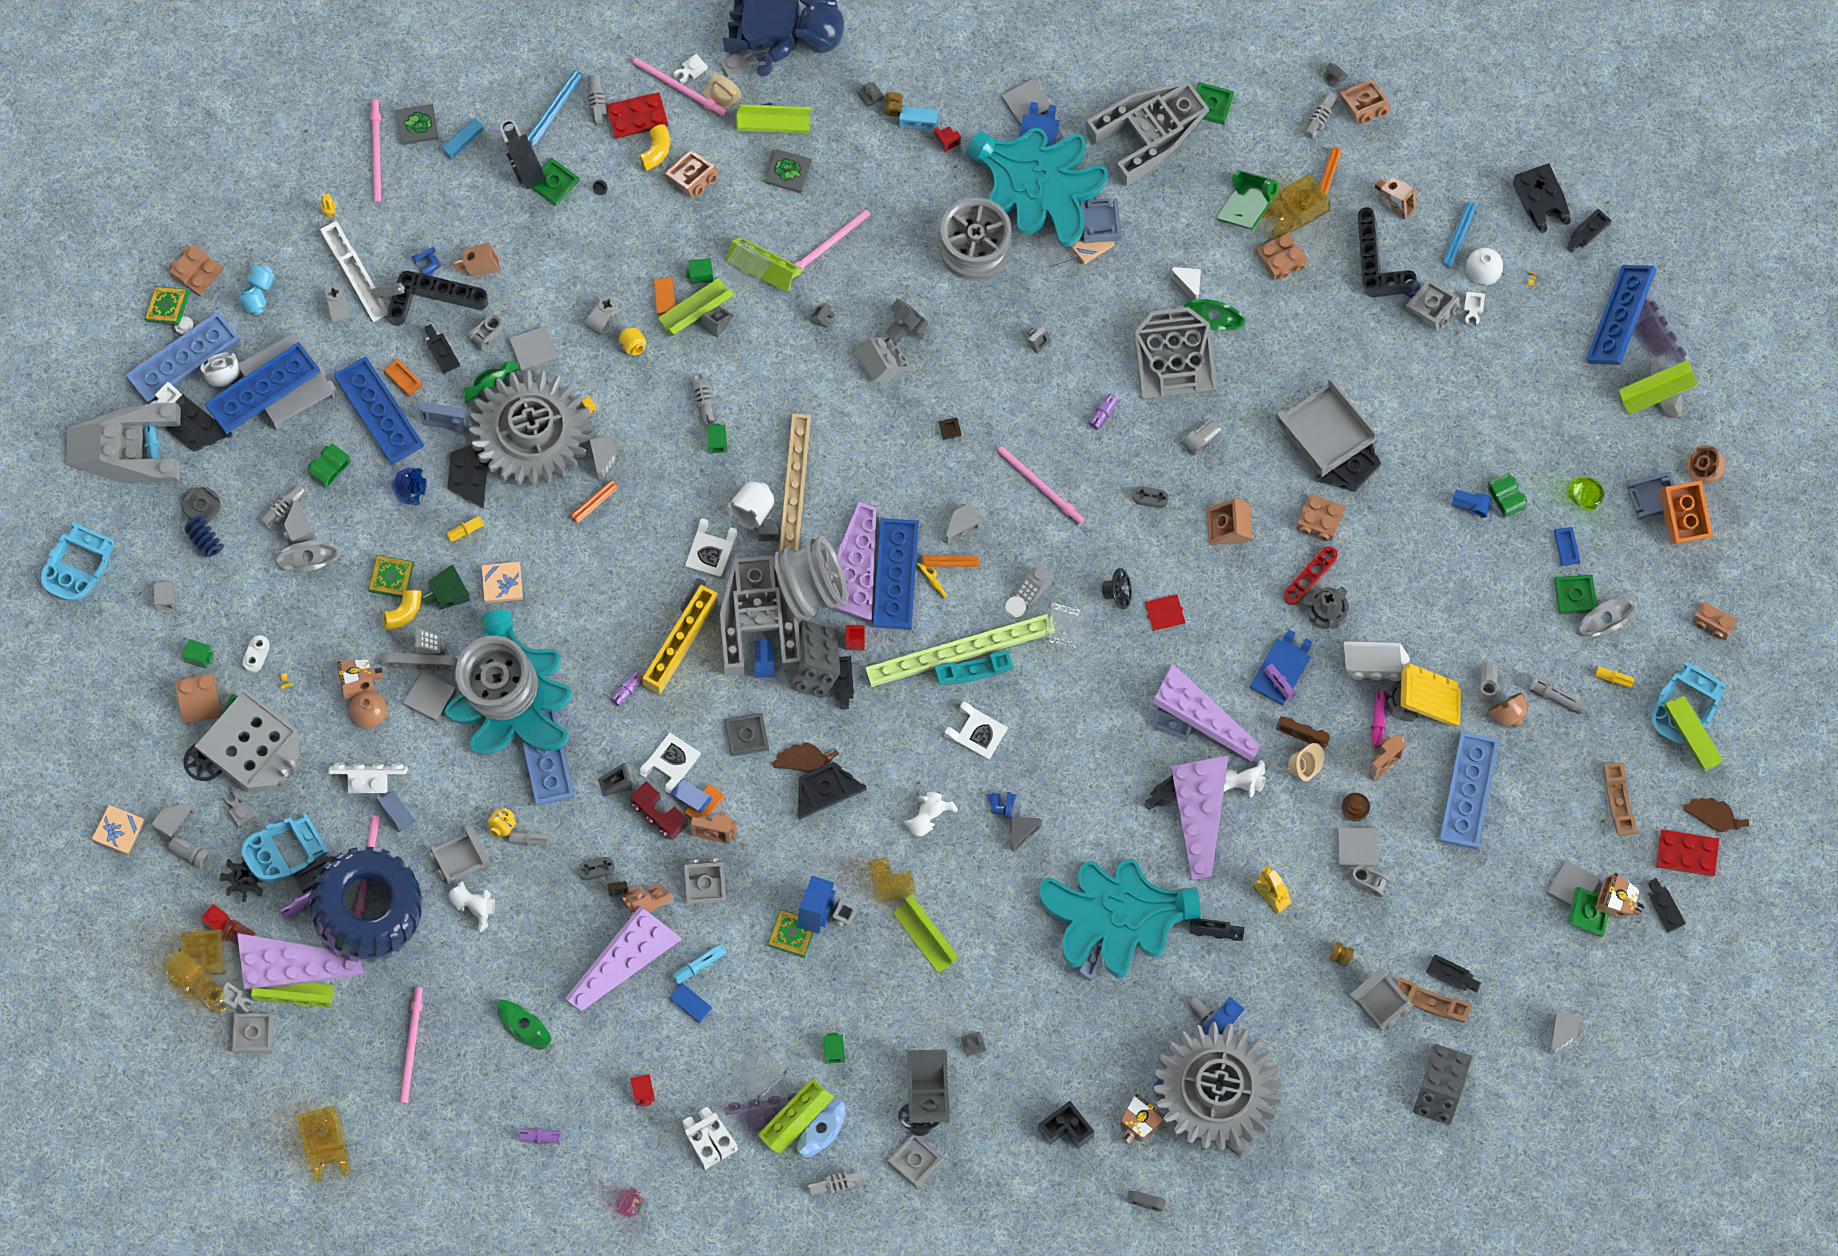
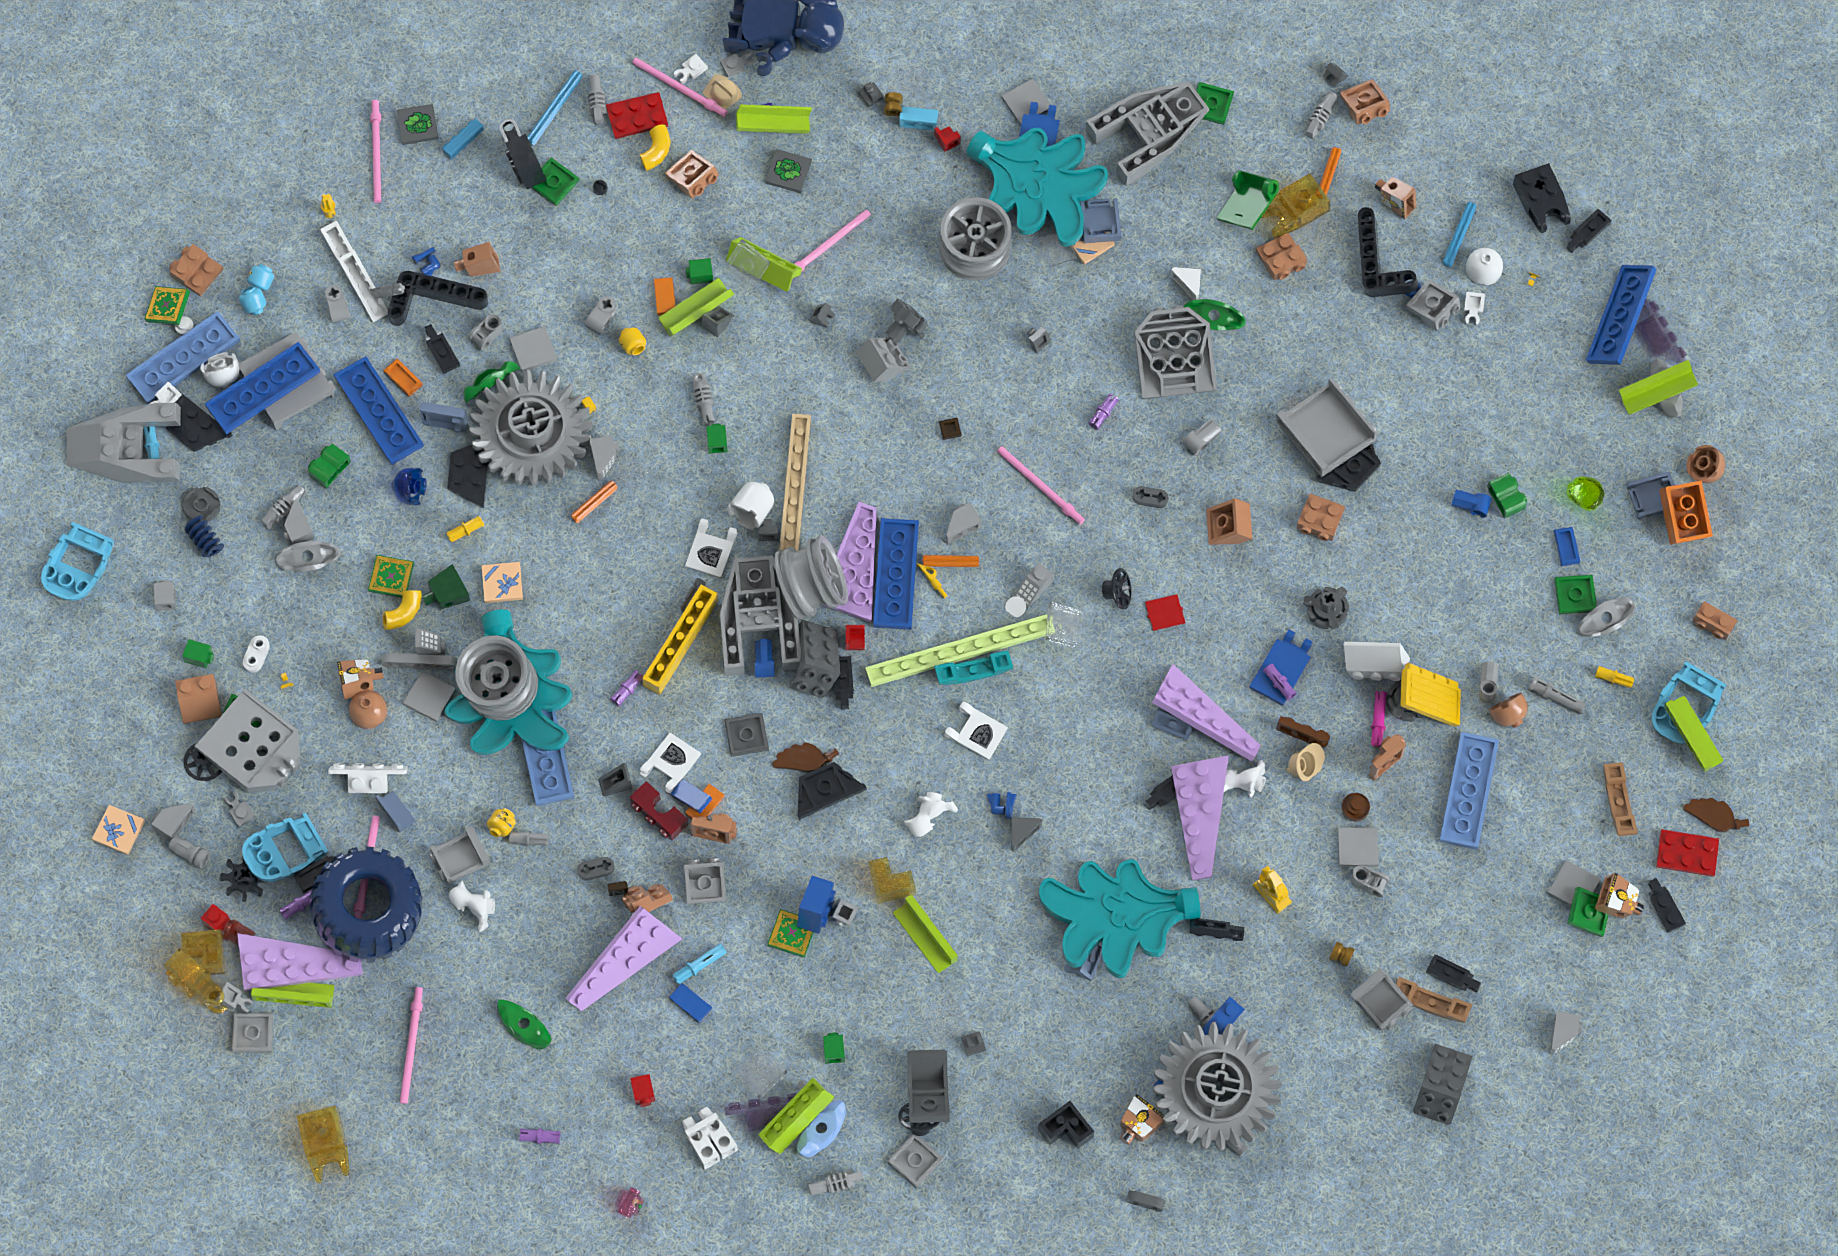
red beam [1284,546,1338,605] -> none

